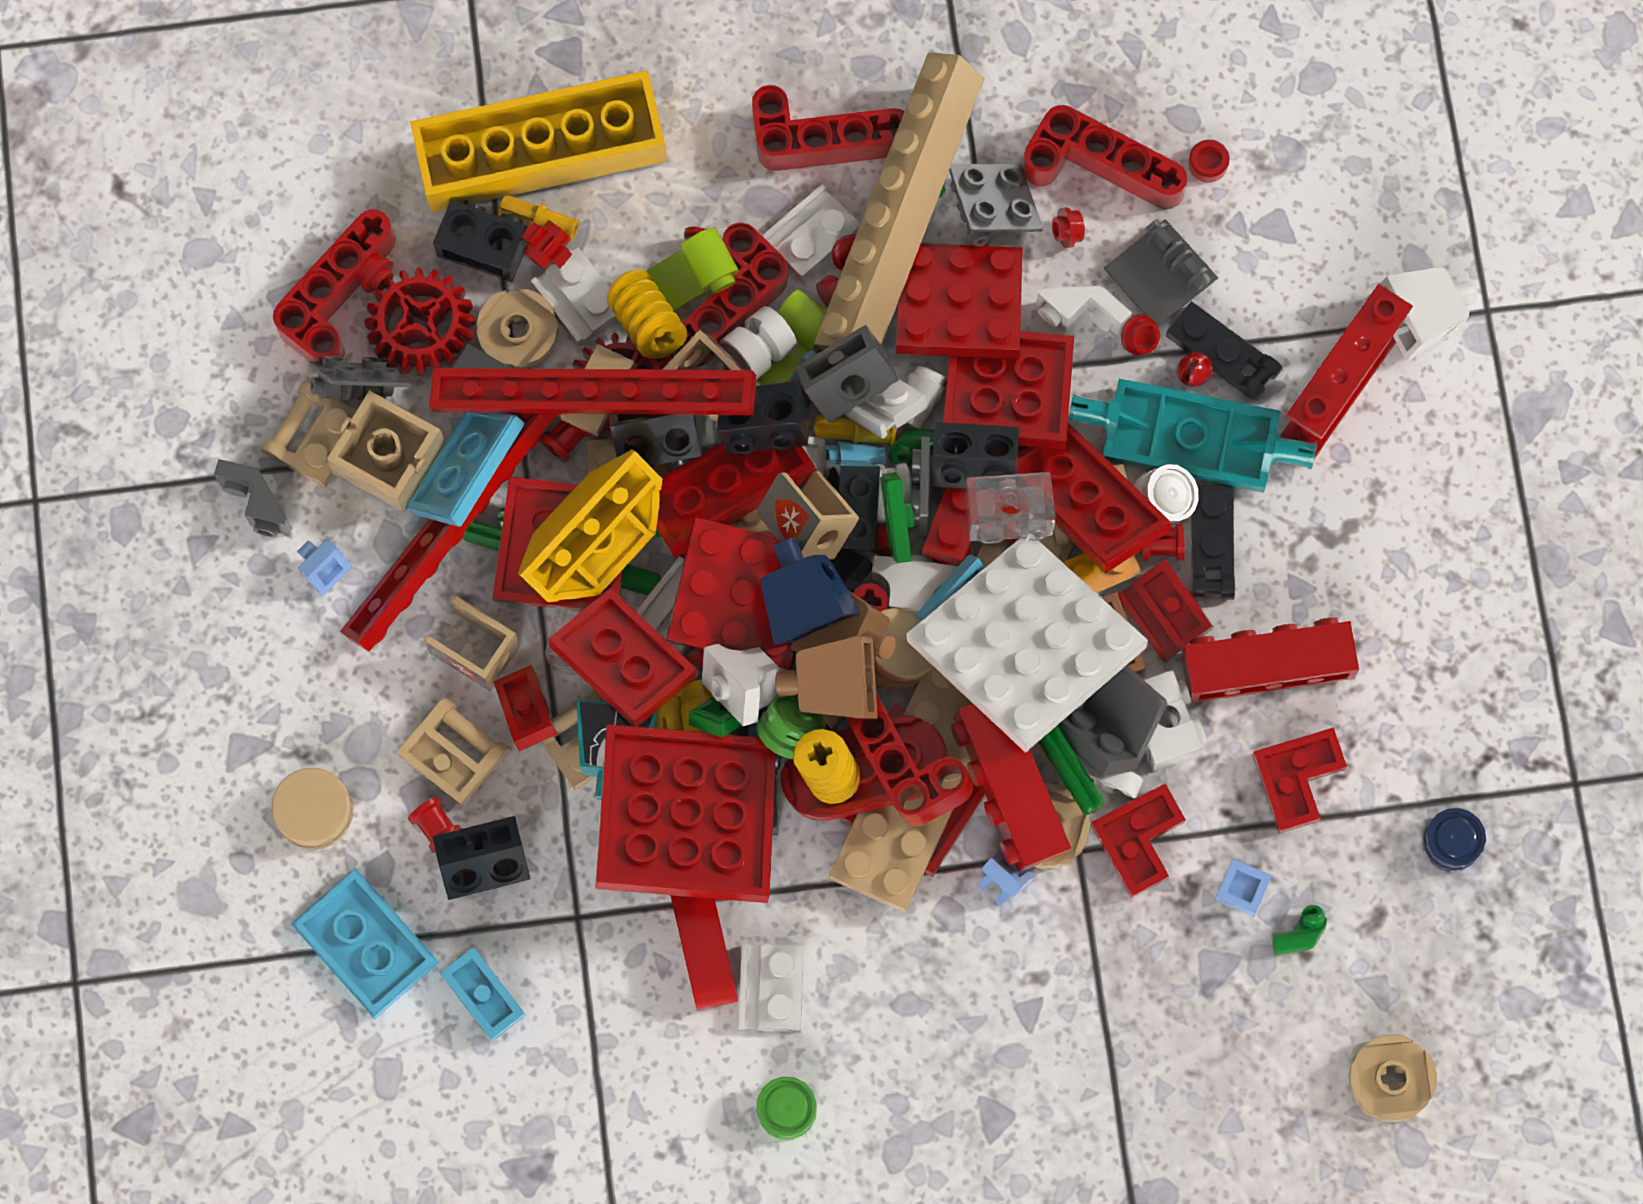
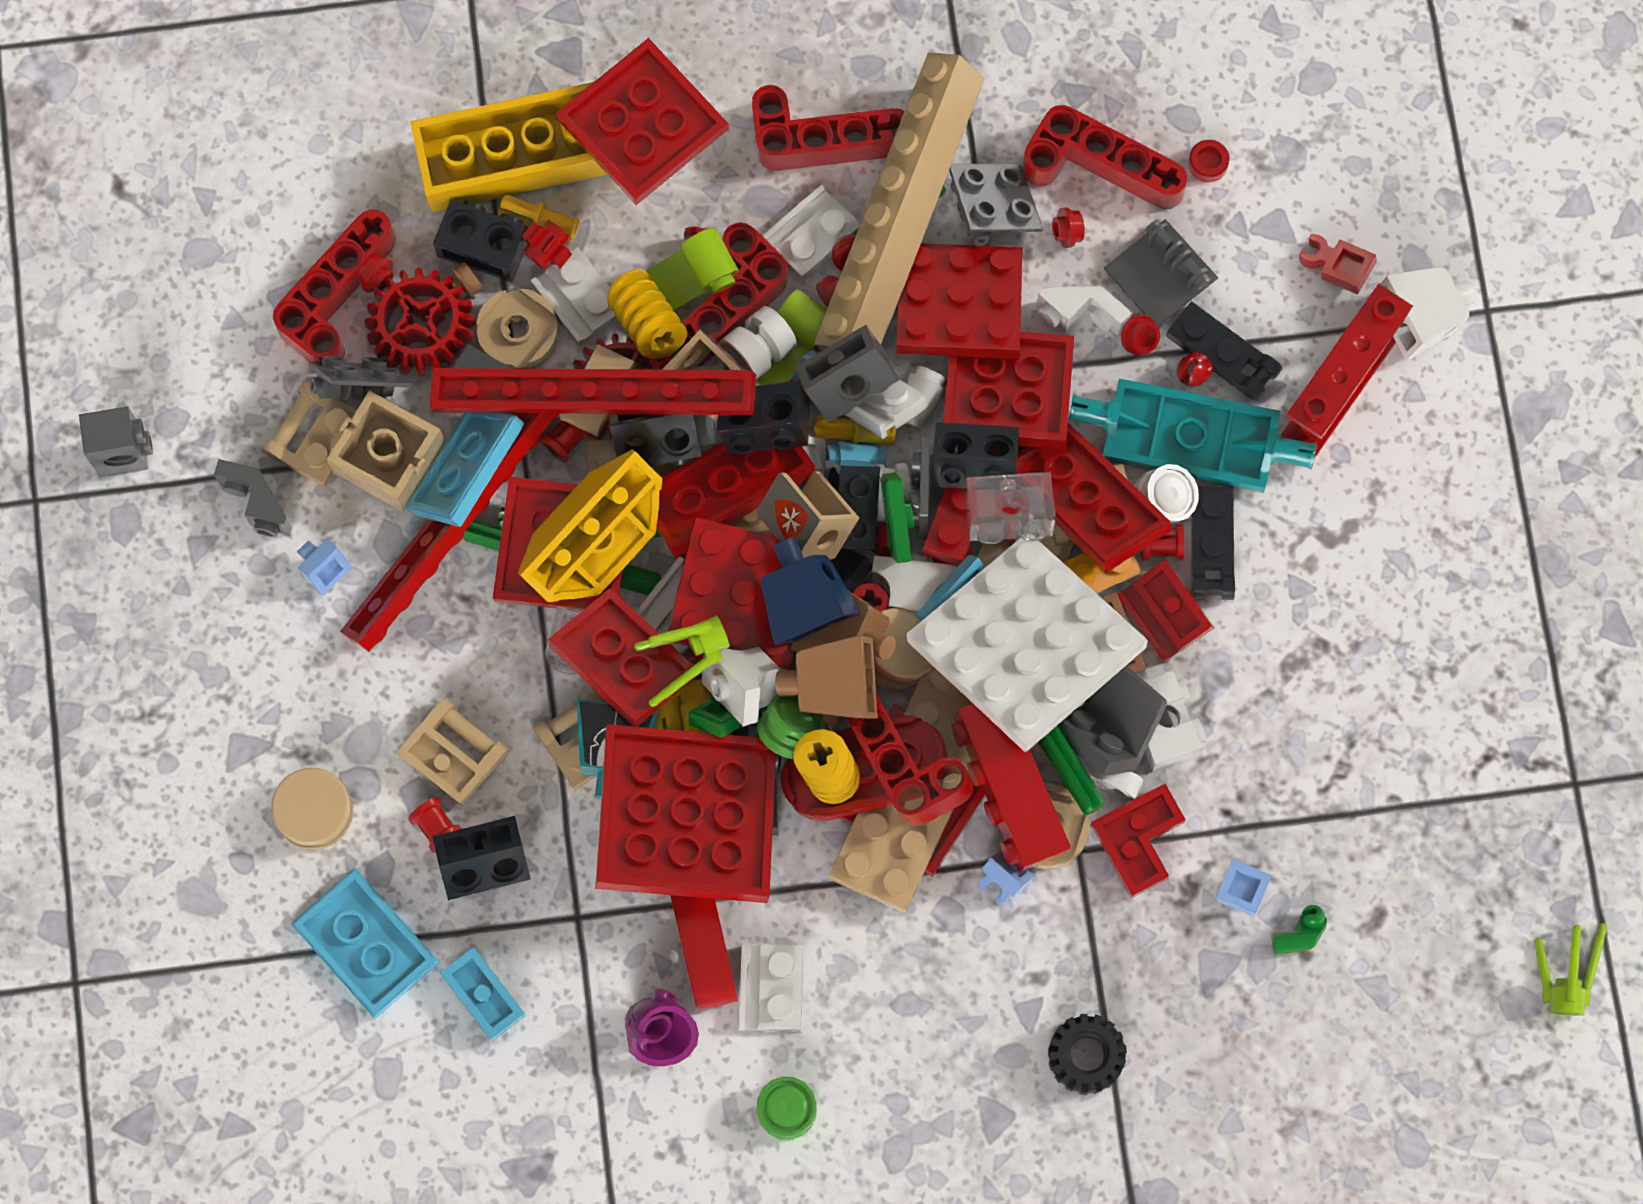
tan piece [424,596,520,691] -> none
red plate [493,665,558,752] -> none
green arm [889,429,935,466] -> none
red brick [1181,617,1360,703] -> none
red plate [1252,727,1347,834] -> none
tan plate [1349,1034,1437,1123] -> none
dark blue wheel [1422,808,1486,872] -> none
none -> dark grey brick [79,406,153,477]
none -> medium nougat plate [450,261,484,299]
none -> red plate [555,38,729,205]
none -> magenta helmet [624,989,699,1067]
none -> lime plant [634,615,730,707]
none -> black tyre [1048,1014,1127,1095]
none -> red plate [1299,234,1377,295]
none -> lime plant [1534,923,1607,1016]

